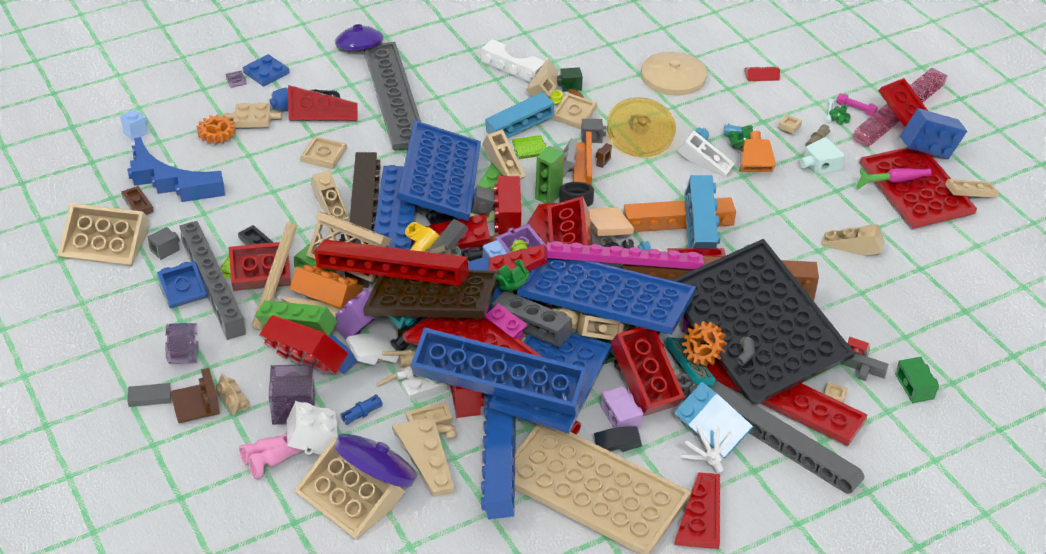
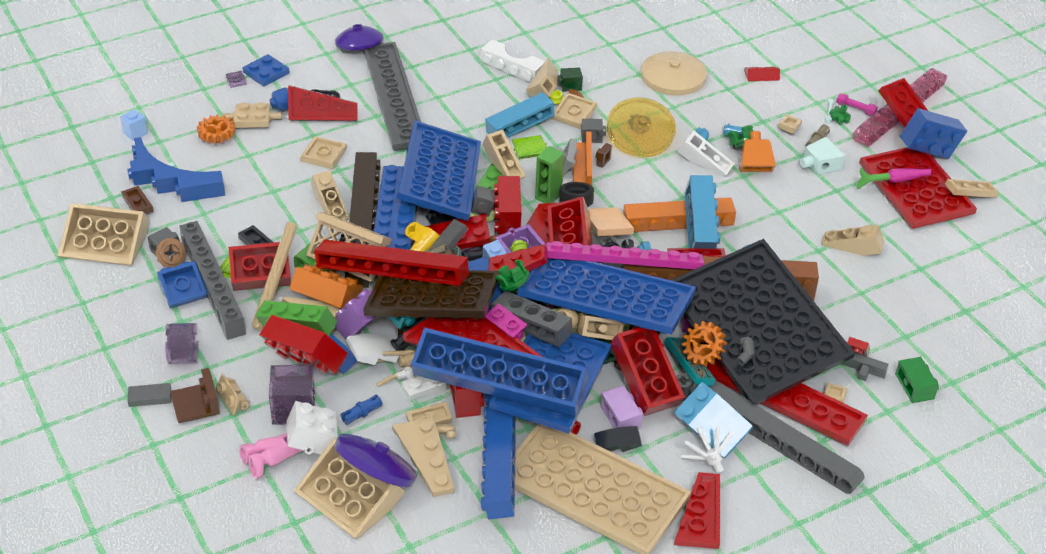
none -> medium nougat gear [155,238,186,268]

